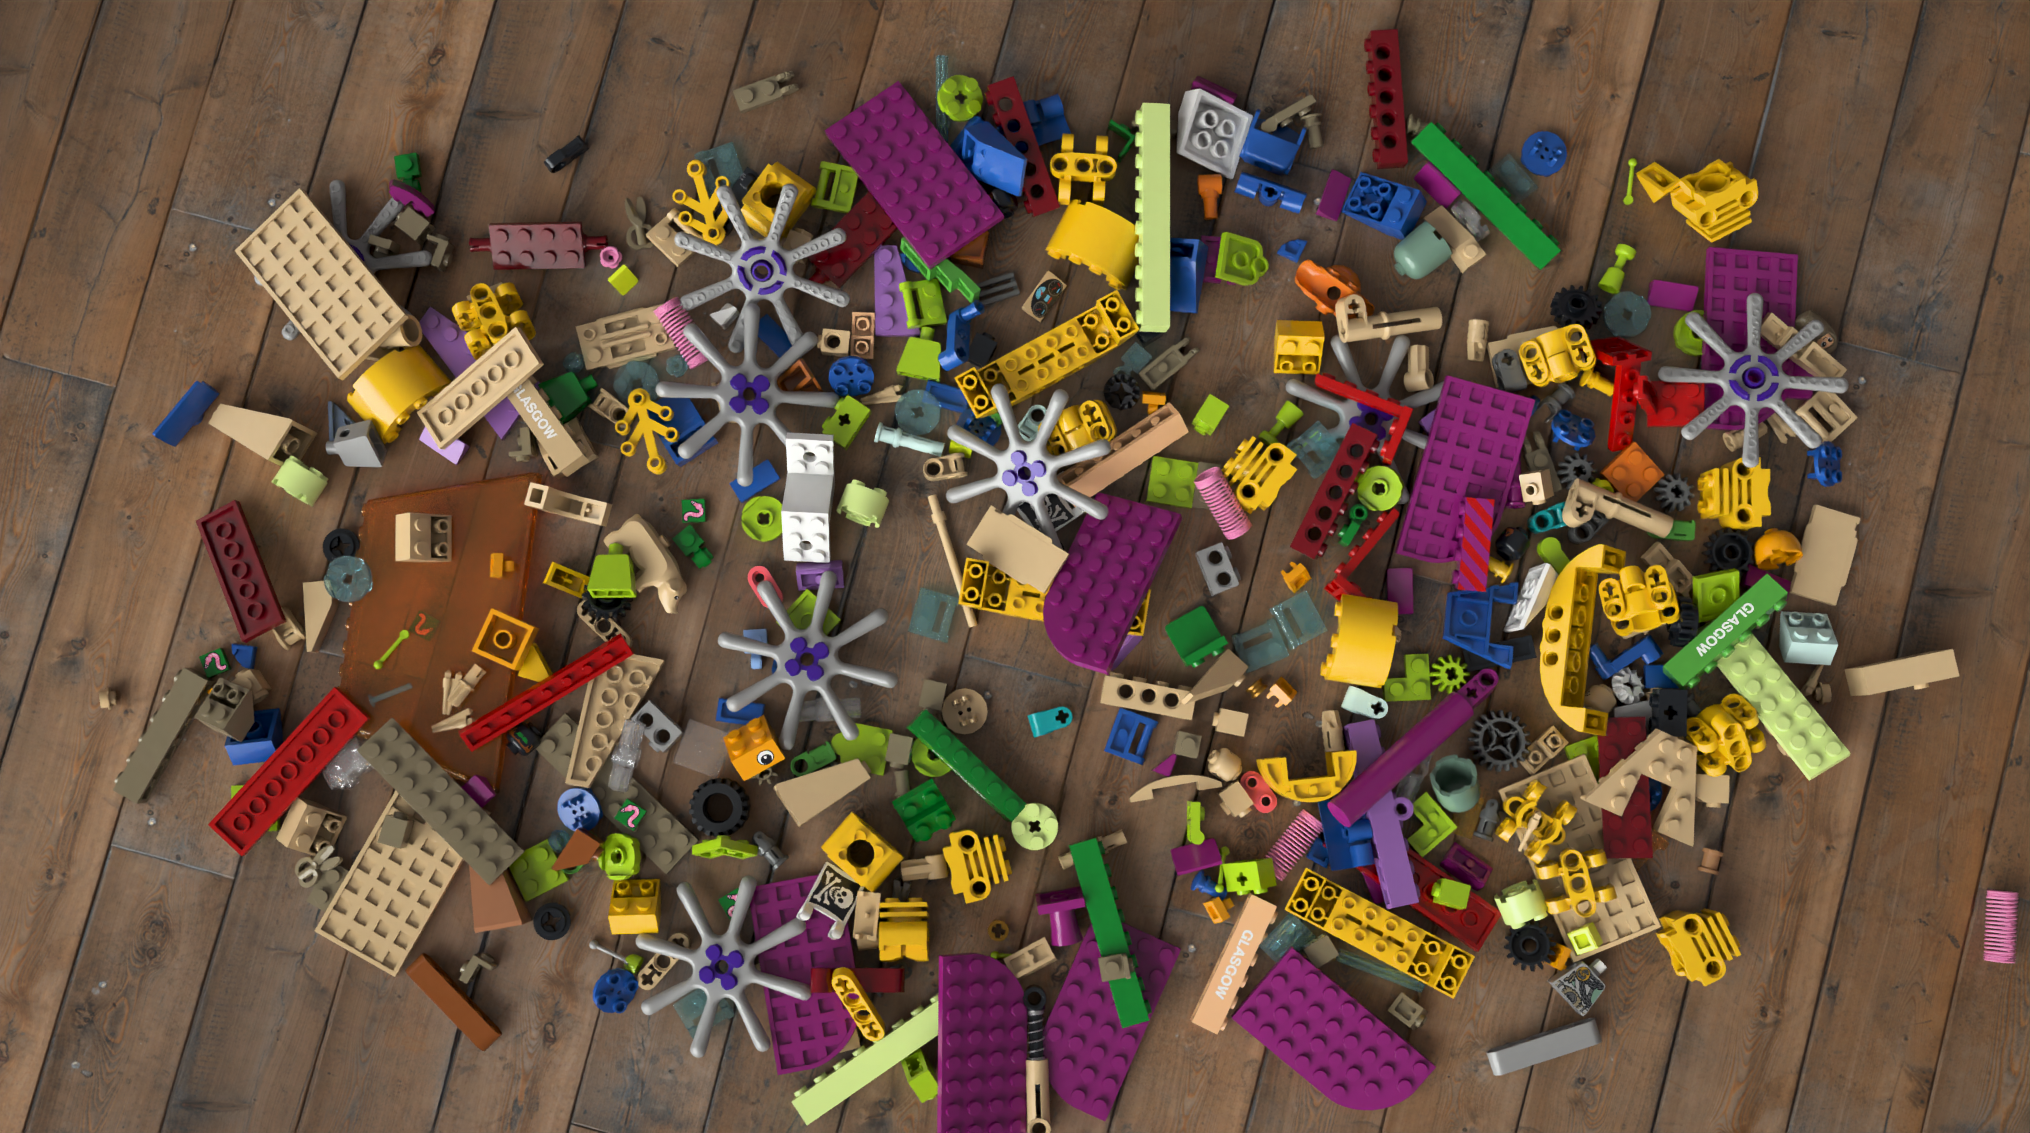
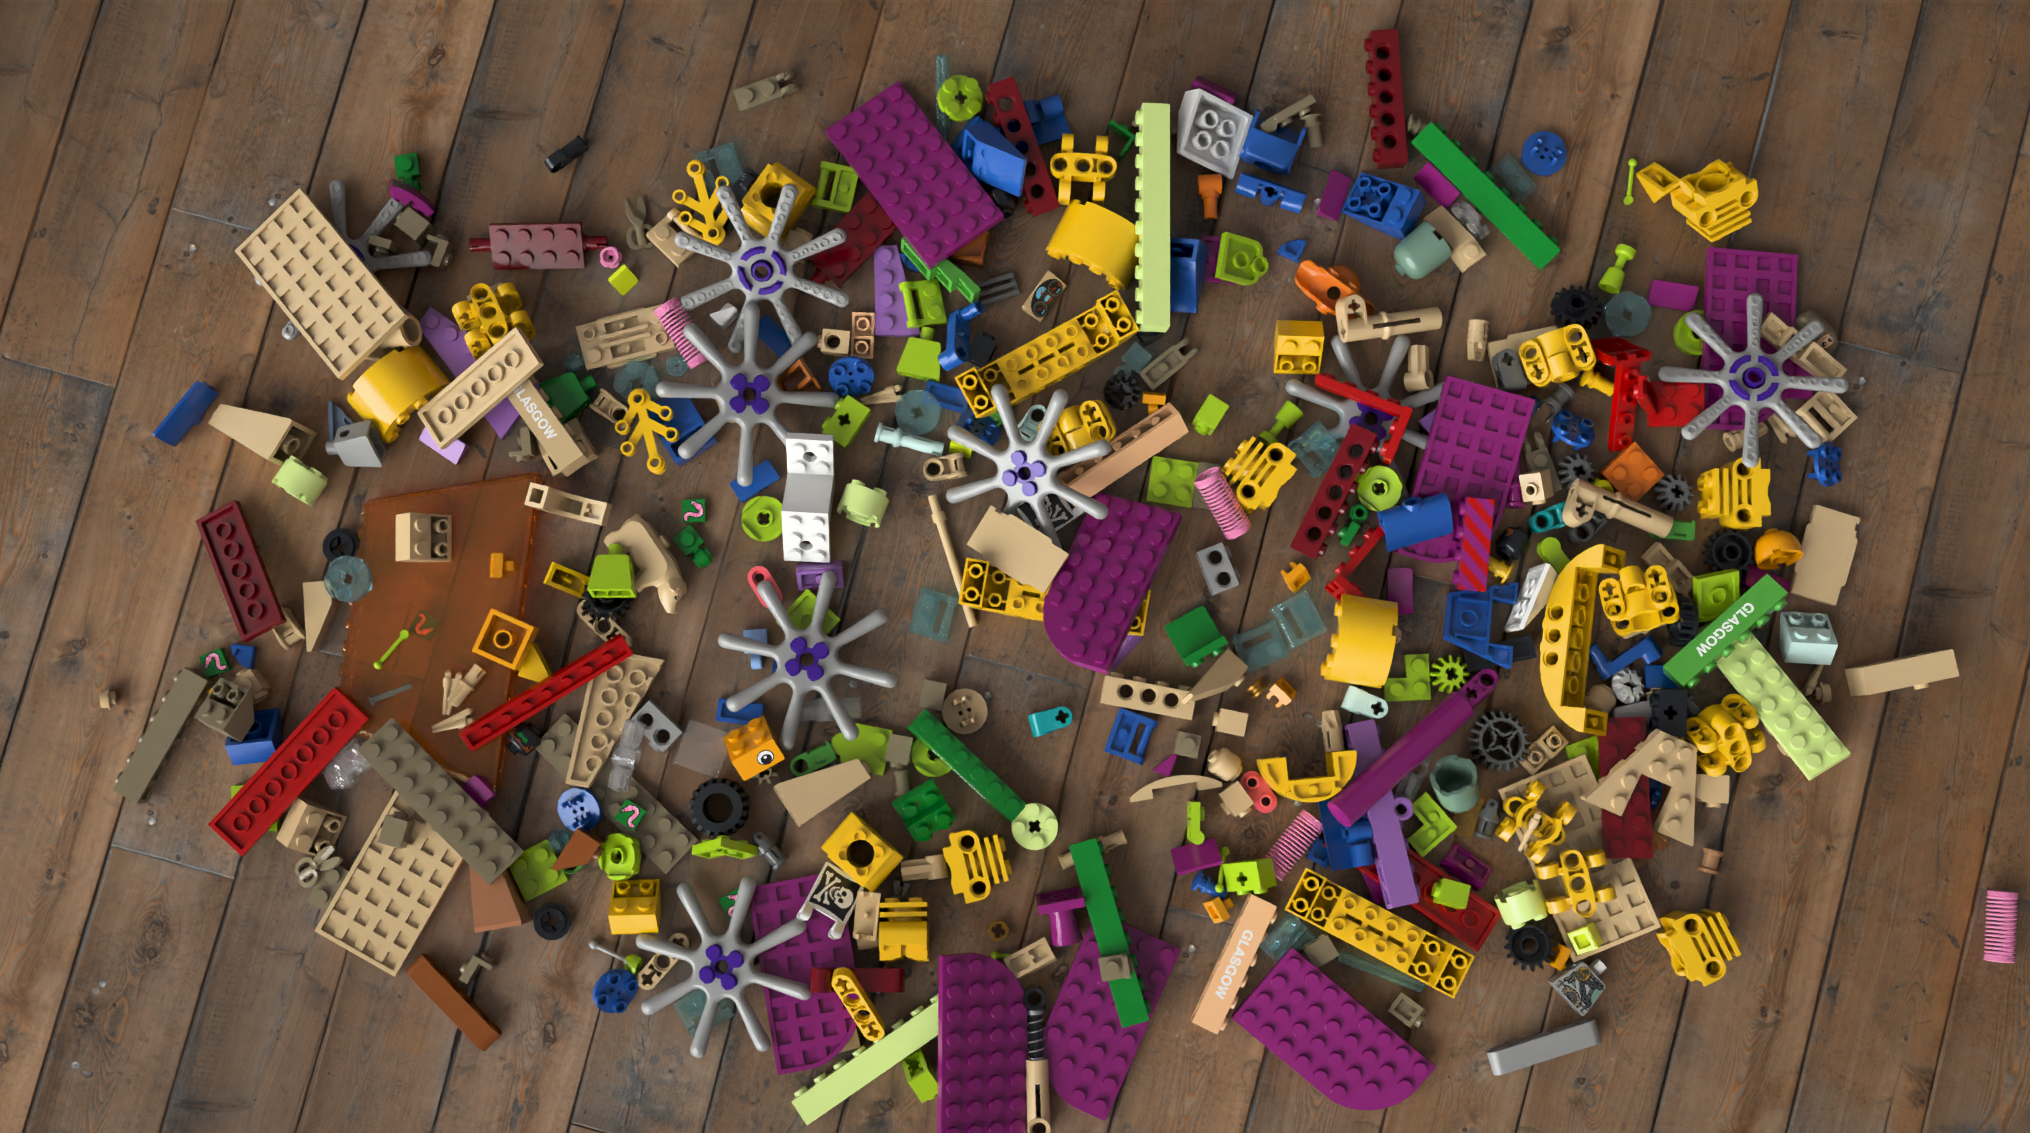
none -> blue panel [1377,492,1453,552]

